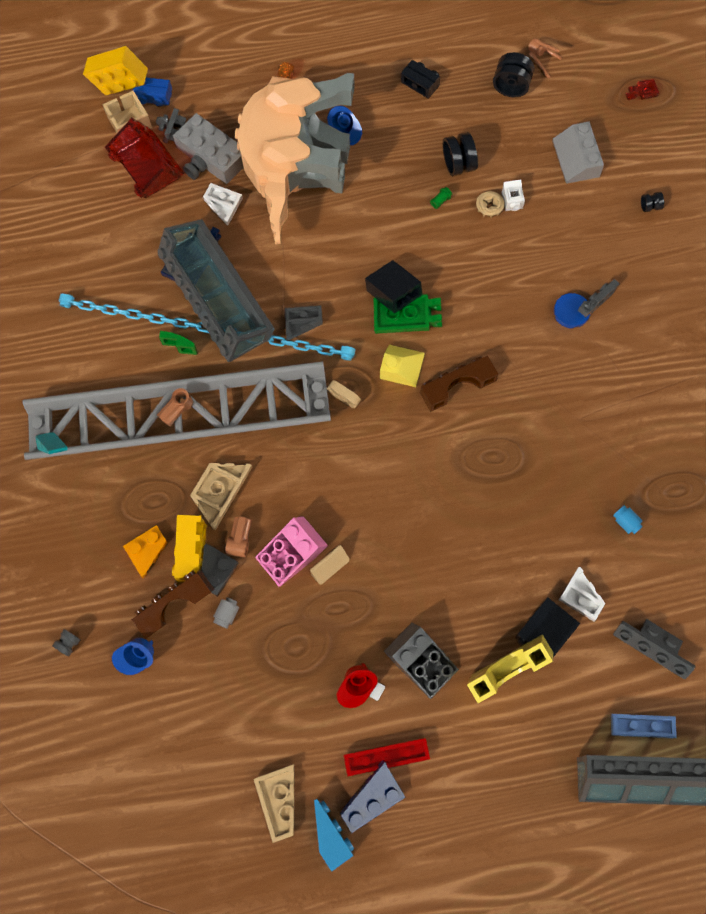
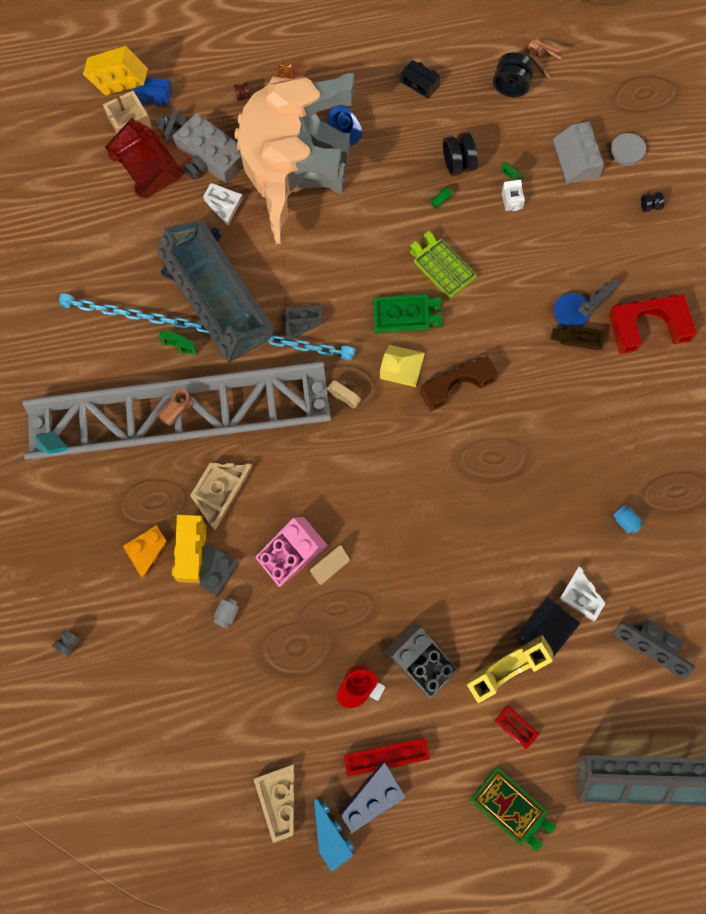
blue piece [112,638,154,675] -> none
reddish brown arch [131,570,215,639] -> none
nougat piece [225,516,252,557] -> none
black brick [365,260,422,314] -> none
tan gear [476,191,504,217] -> none
light blue tile [611,714,677,738] -> none
clear red plate [625,79,659,100] -> none
none -> copper wheel [234,82,251,101]
none -> lime tile [410,231,477,300]
none -> tile [470,767,557,852]
none -> red tile [494,705,540,750]
none -> green slope [501,162,524,182]
none -> dark brown hinge [551,325,604,351]
none -> red arch [608,294,697,354]
none -> light grey tile [610,133,646,166]

